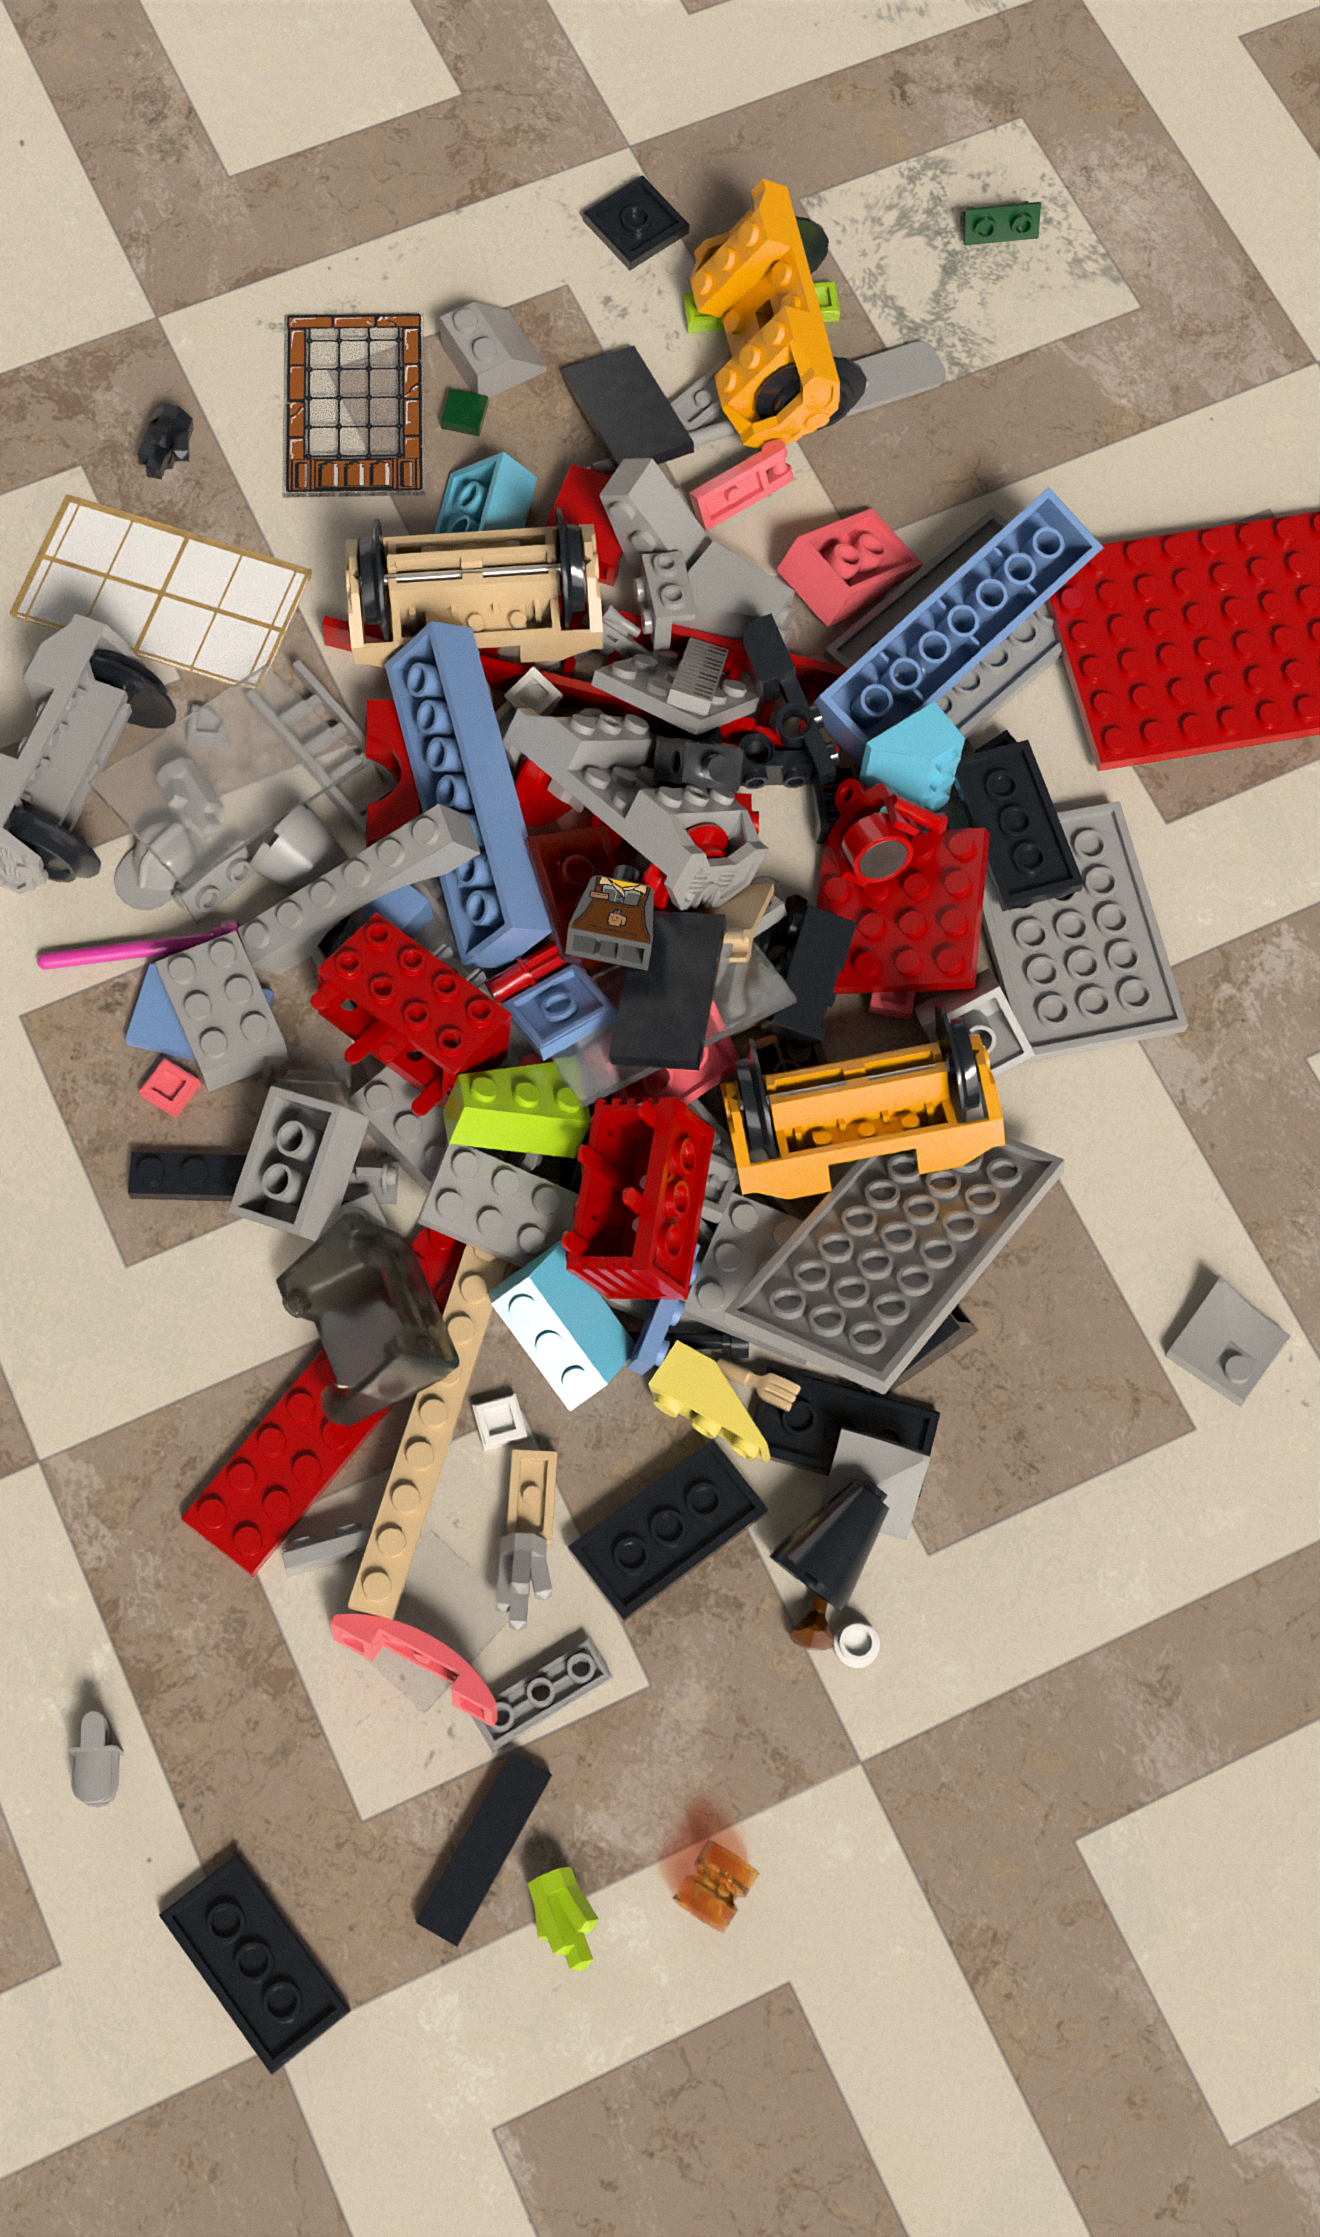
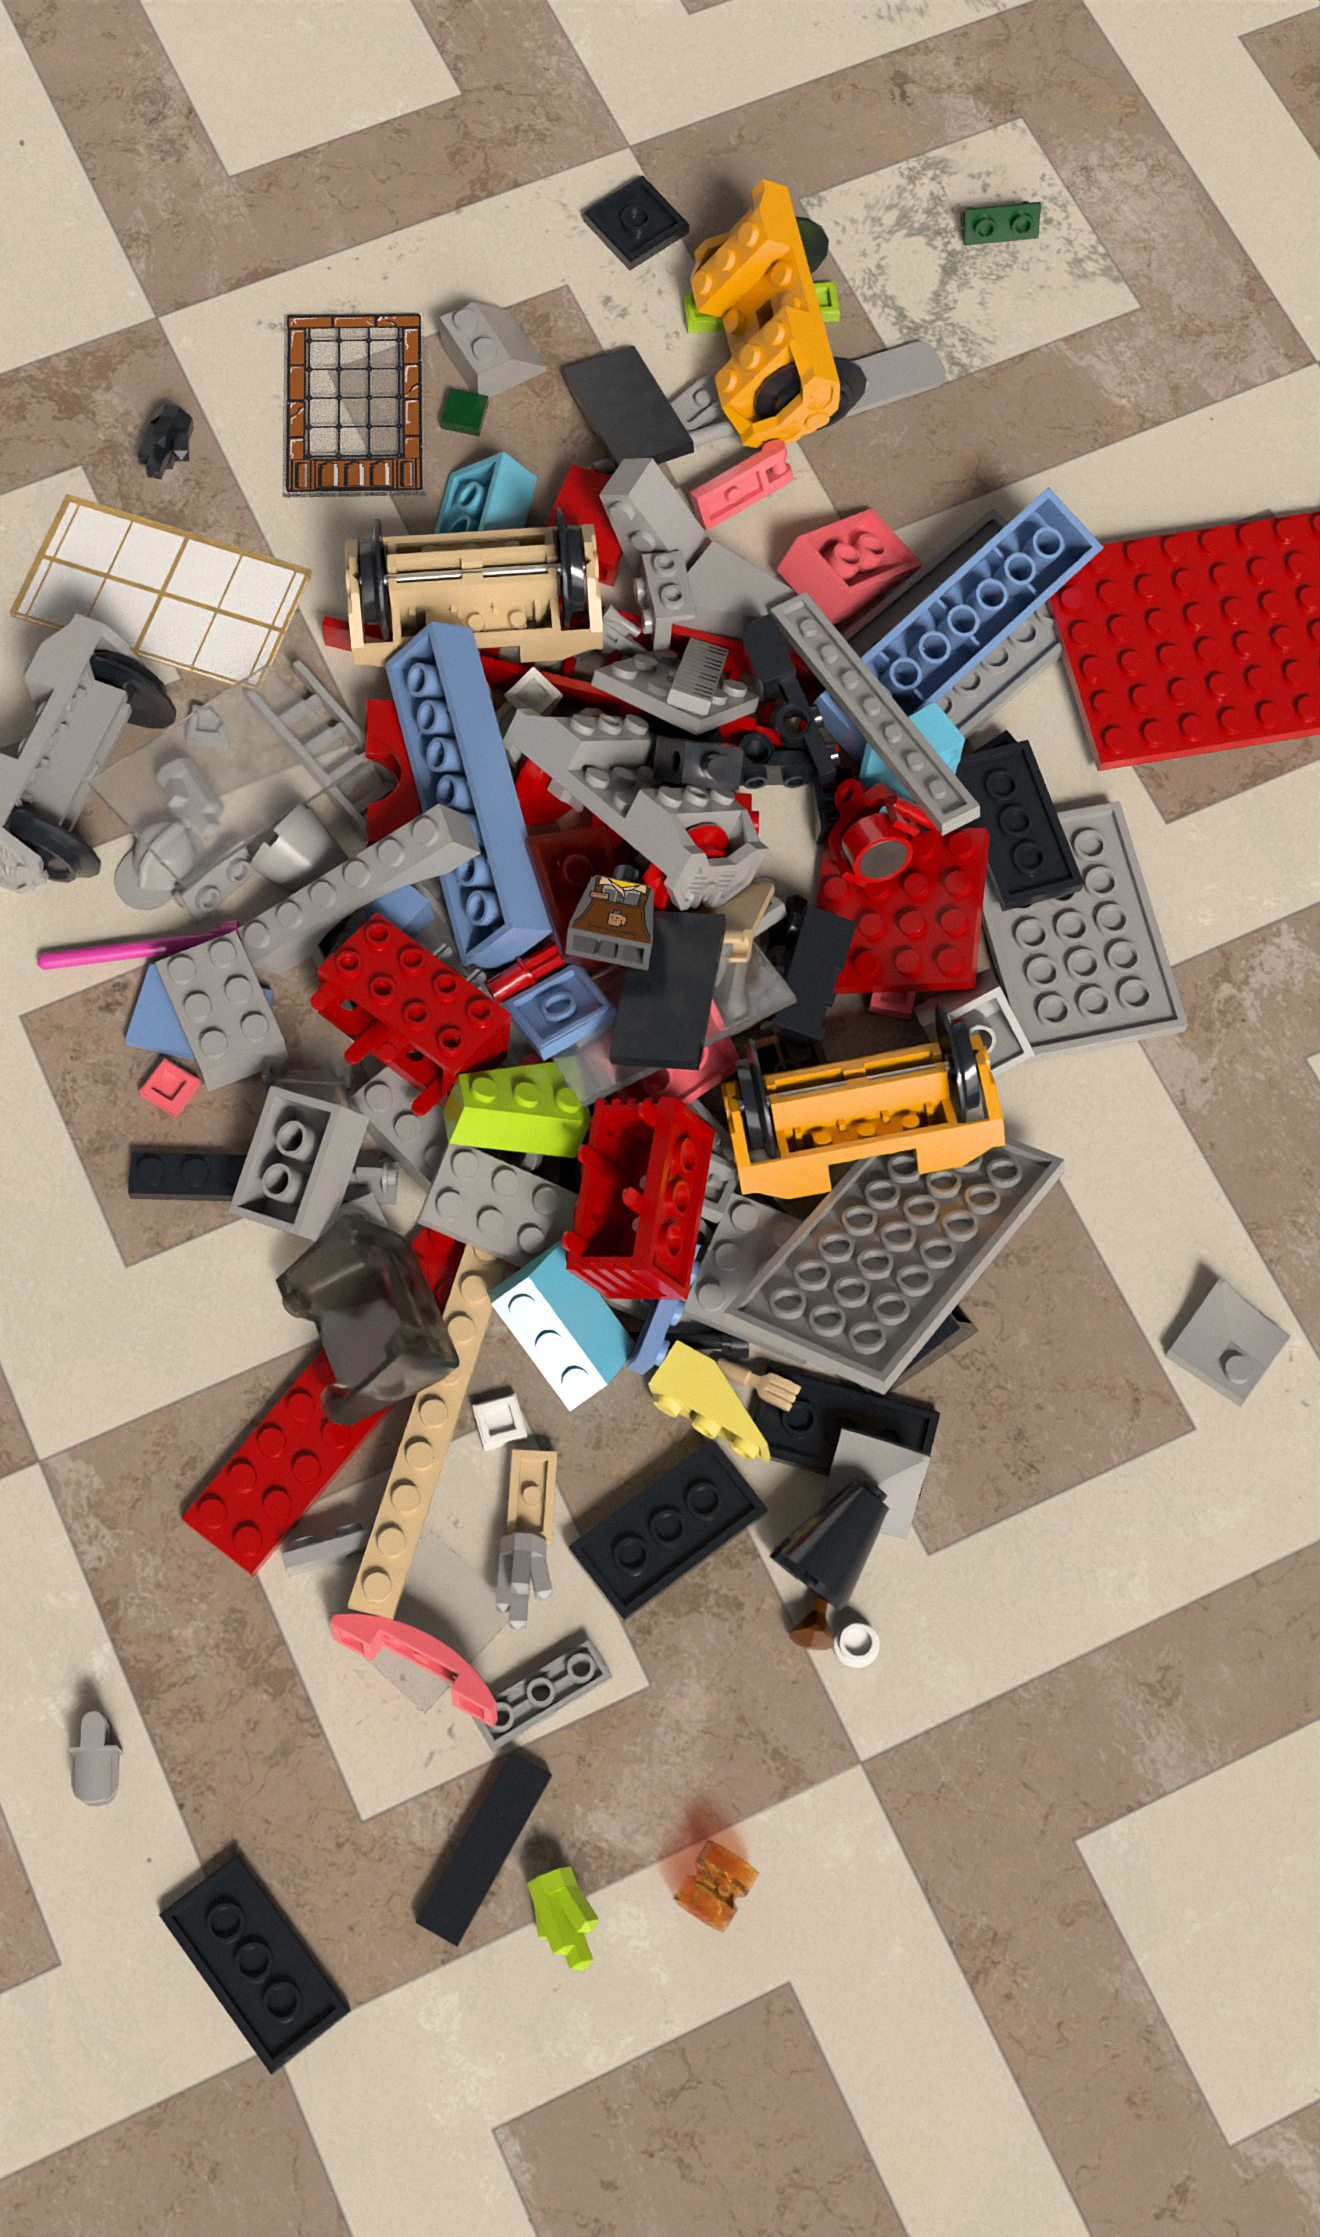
none -> light grey plate [770,592,980,836]

